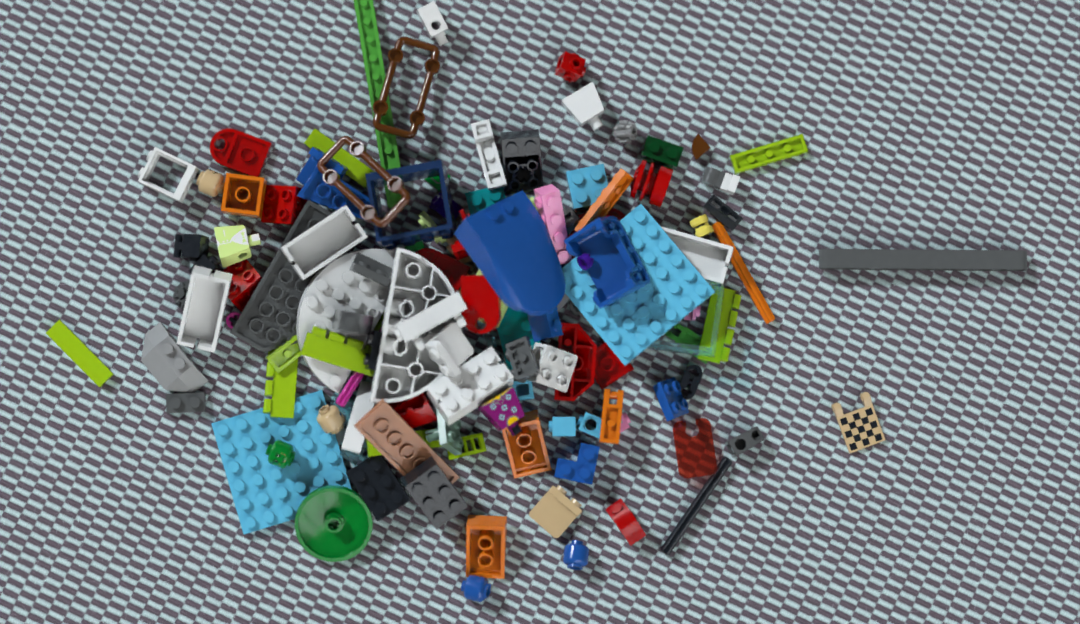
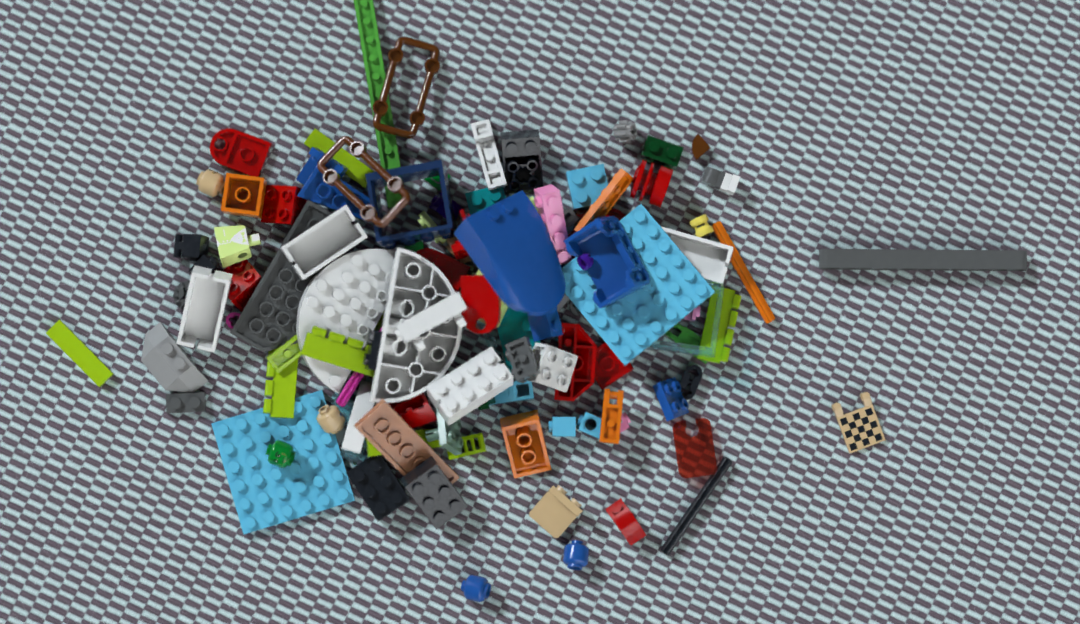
white window [138,147,199,203] -> none
green dish [295,485,373,562] -> none
dark grey slope [332,309,374,335] -> none
dark grey bracket [349,253,392,287] -> none
white torso [417,1,449,46] -> none
white bracket [425,322,474,377] -> none
orange slope [466,515,507,579] -> none
magenta torso [478,386,524,436] -> none
red brick [554,51,586,82] -> none
blue brick [554,443,600,485] -> none
white torso [561,82,604,131] -> none
black piece [703,194,743,231] -> none
dark grey leg [724,426,765,458] -> none
lime tile [730,134,808,174] -> none

